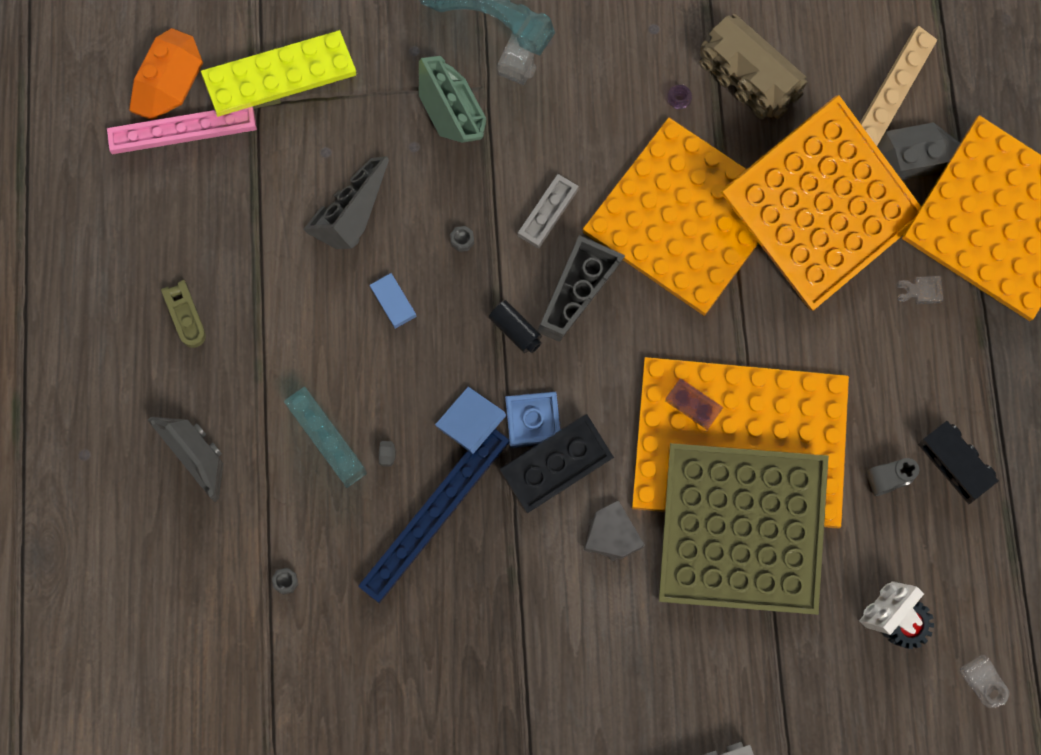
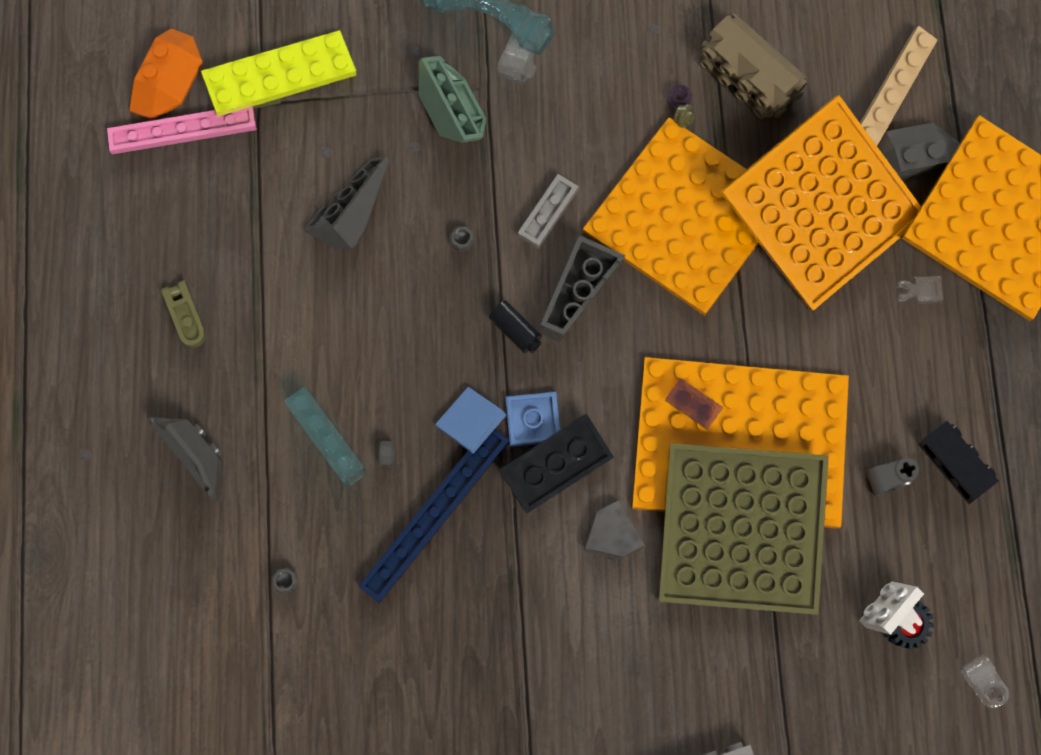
medium blue tile [370,273,417,329] -> none
none -> olive plate [674,104,695,128]

